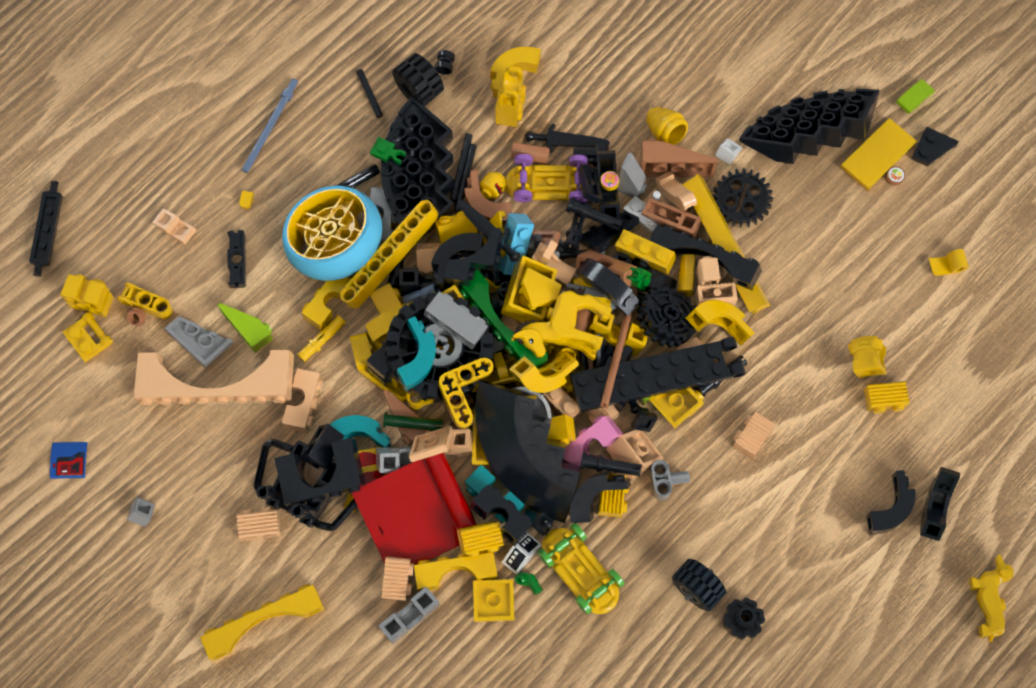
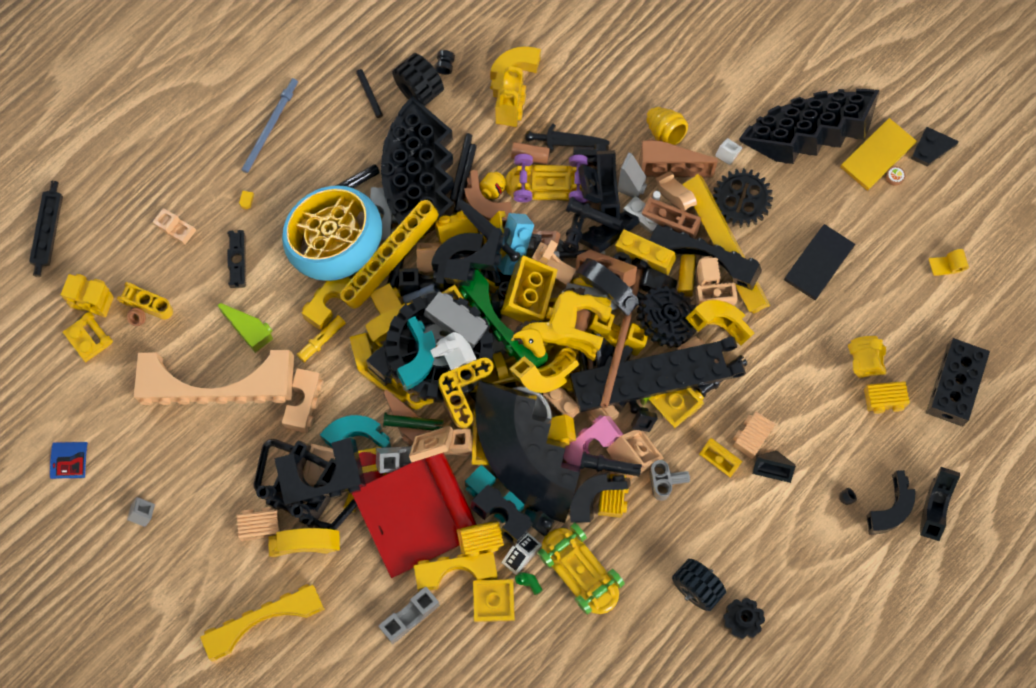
light grey wing [165,316,233,368] -> none
black hinge [300,423,345,469] -> none
green plate [370,137,406,165] -> none
light nougat brick [382,556,414,600] -> none
yellow slope [519,267,562,310] -> none
tile [601,171,619,191] -> none
green plate [626,267,652,291] -> none
lime slope [896,79,935,114] -> none
yellow animal [968,555,1014,642] -> none
none -> yellow arch [268,528,340,557]
none -> white brick [430,332,476,370]
none -> yellow brick [699,438,743,478]
none -> black slope [752,451,796,483]
none -> black slope [784,224,856,301]
none -> black hinge [839,488,857,505]
none -> black brick [926,338,990,427]

